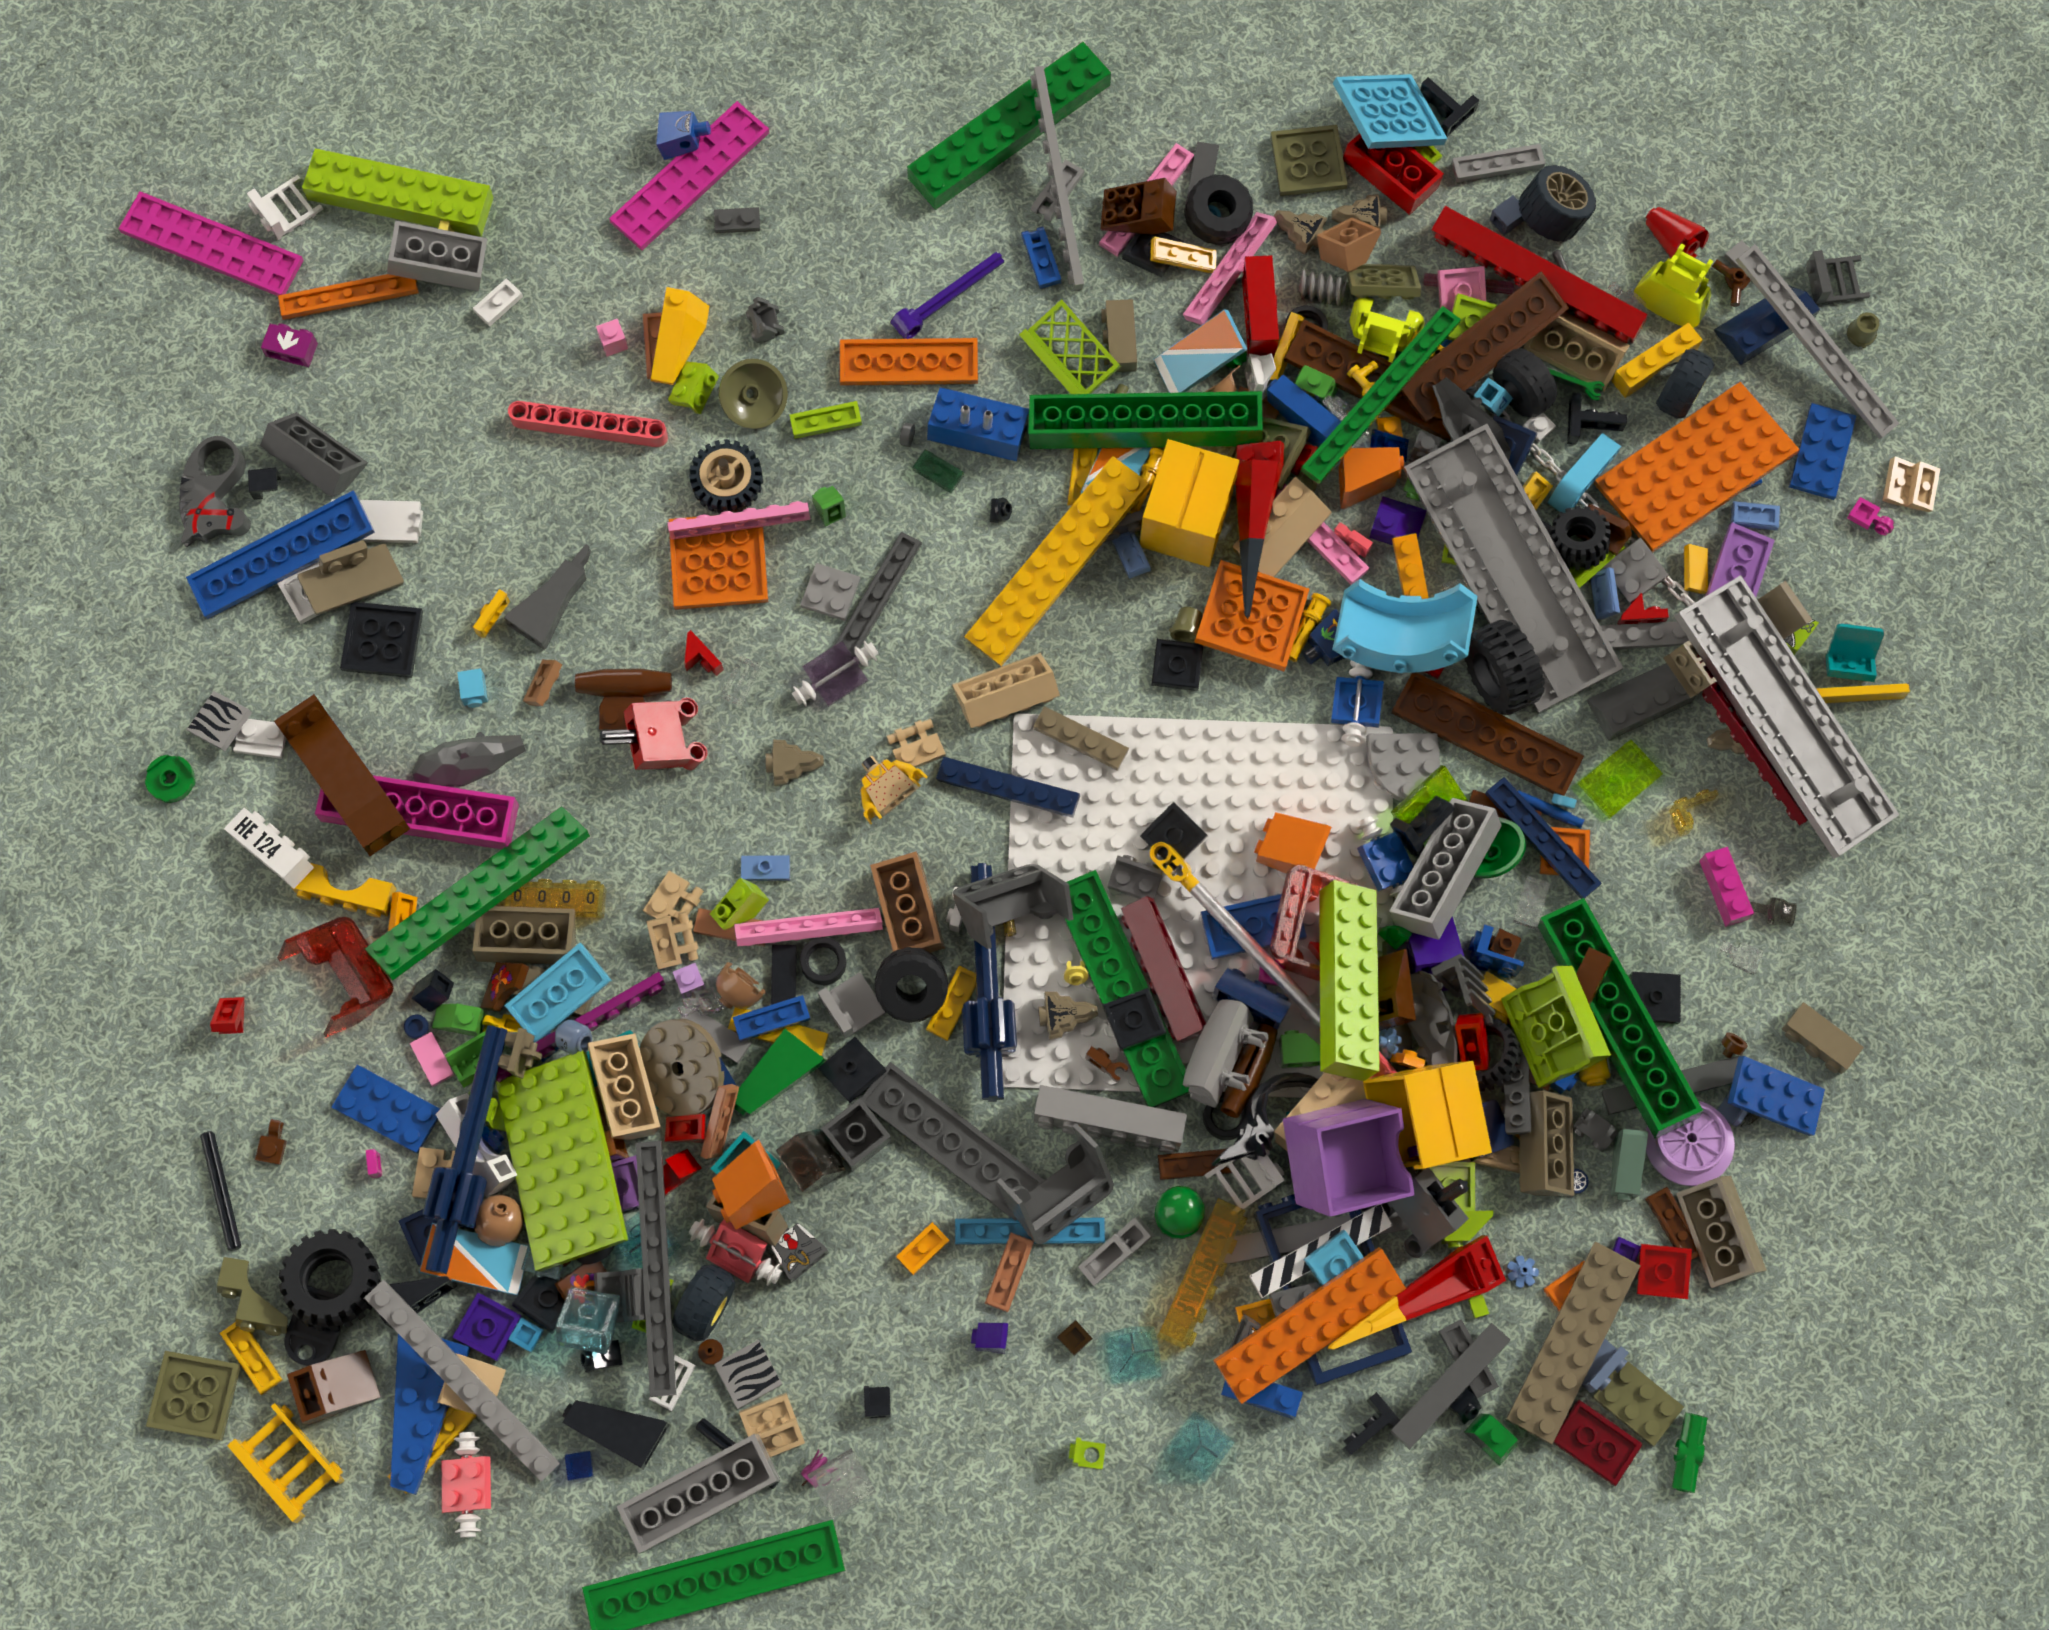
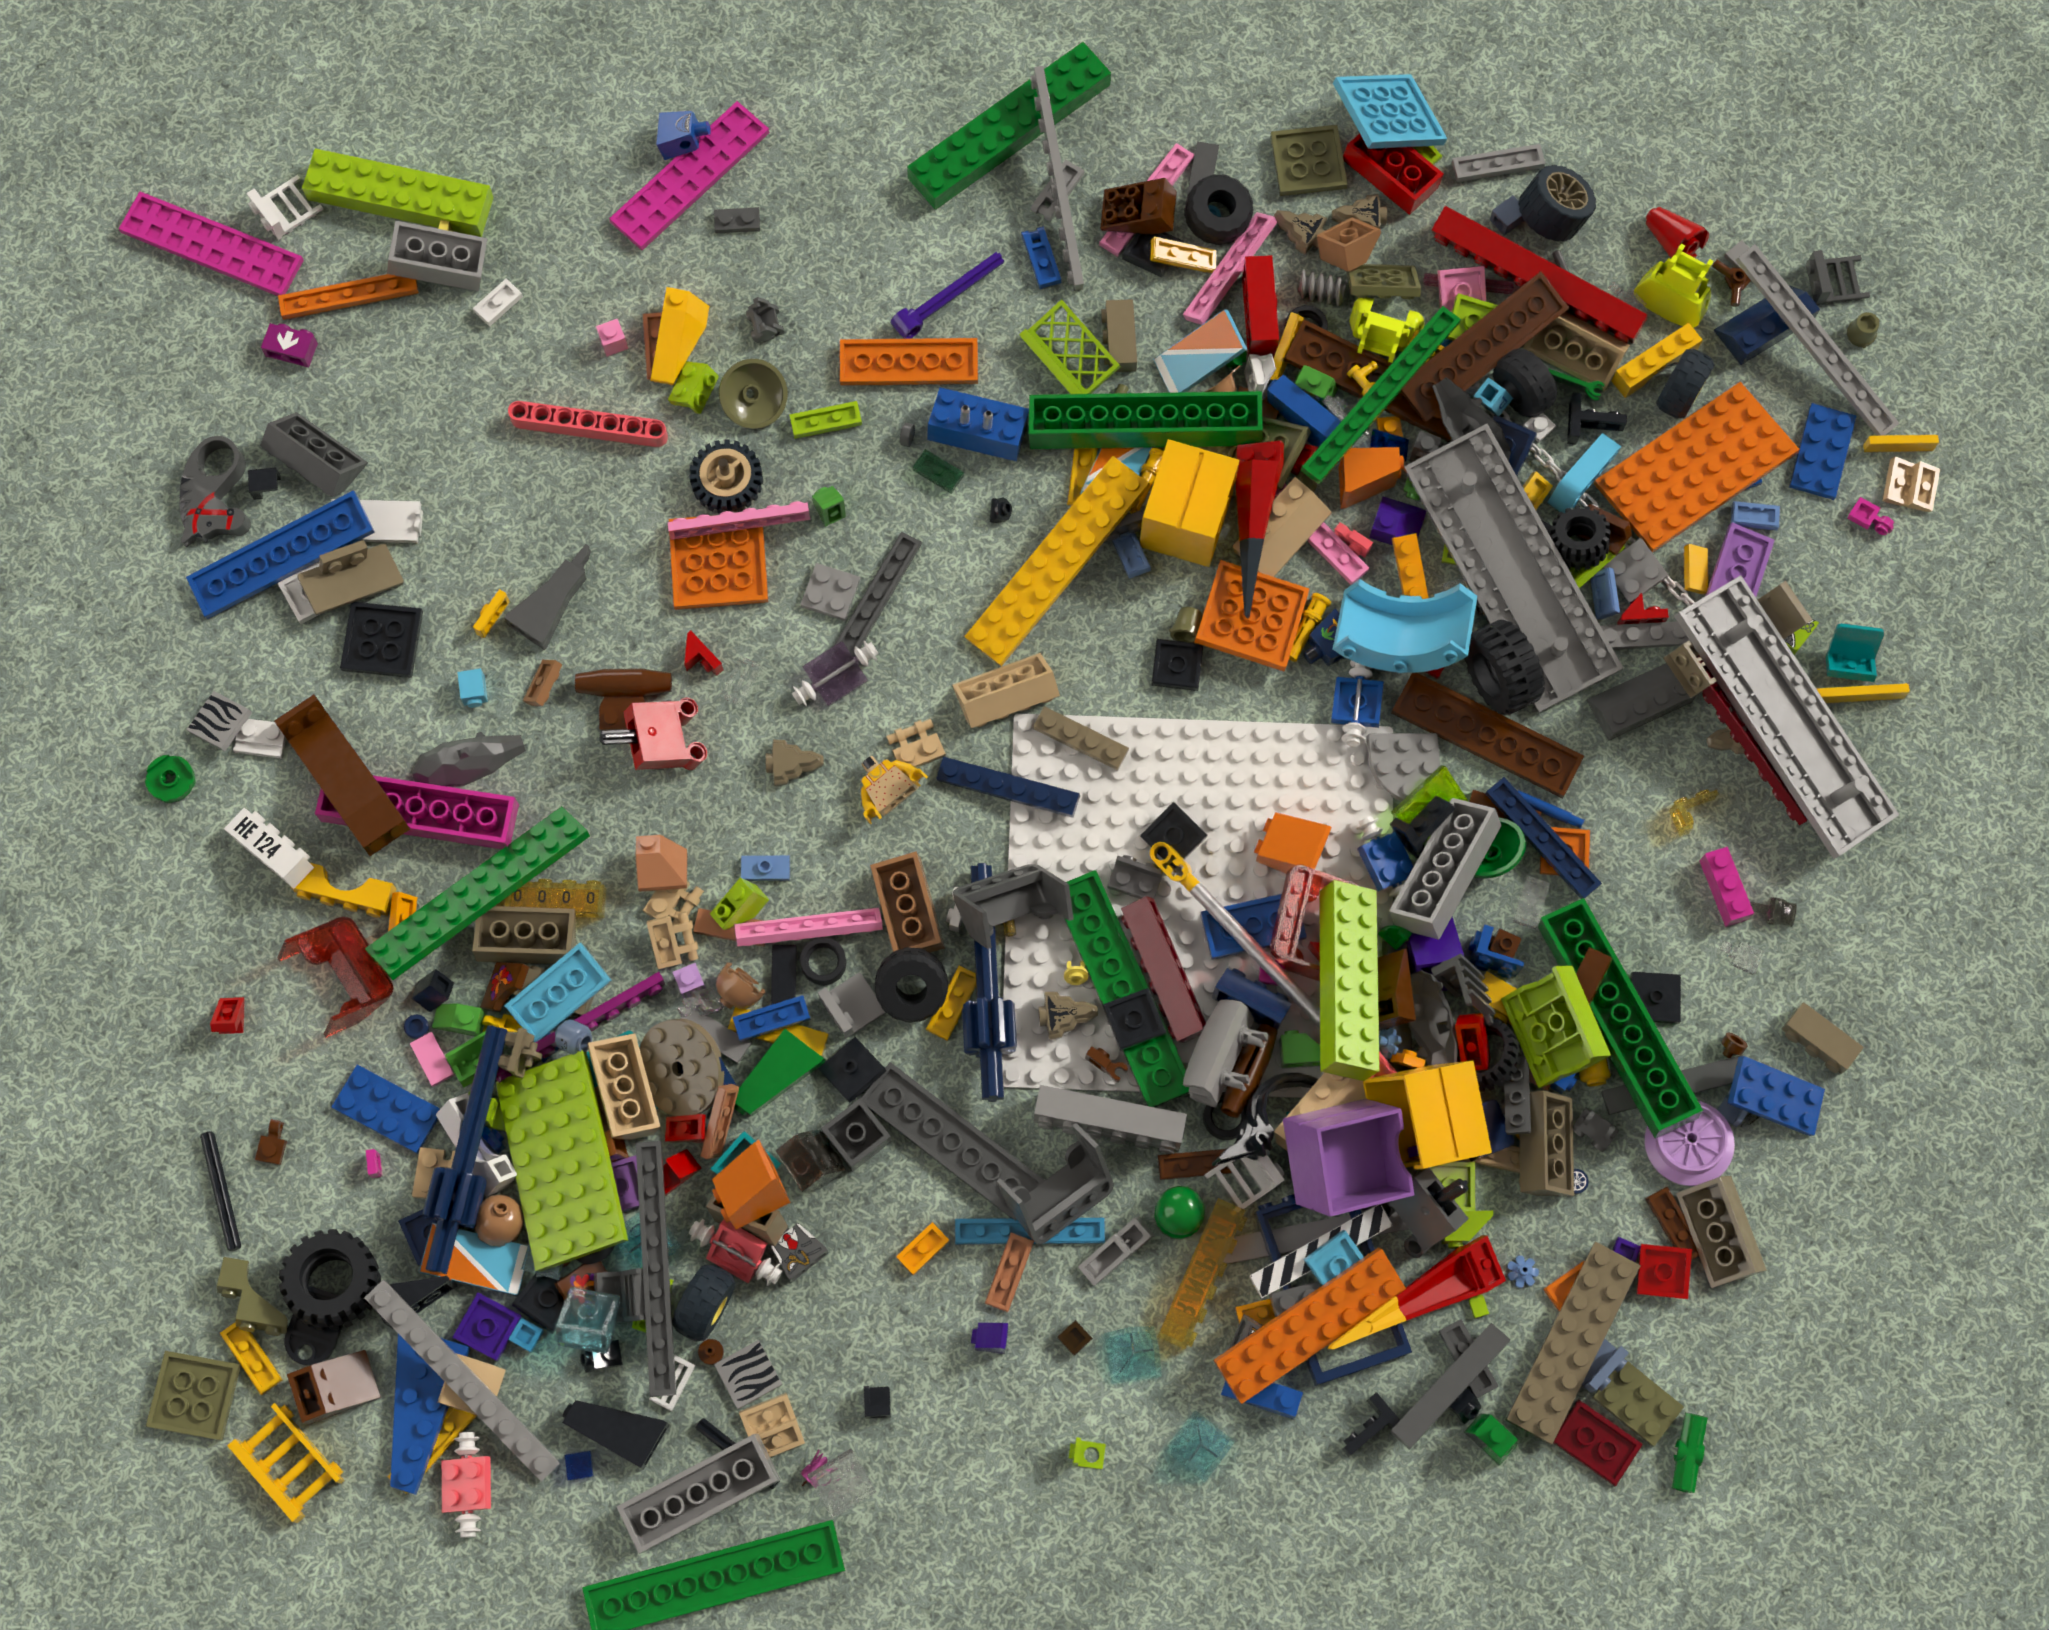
black bracket [1420,77,1479,137] -> none
medium azure tile [1551,793,1577,809] -> none
clear neon green tile [1578,739,1663,819] -> none
sand green slope [1610,1129,1648,1202] -> none
none -> nougat slope [636,835,687,892]
none -> yellow tile [1863,435,1939,452]

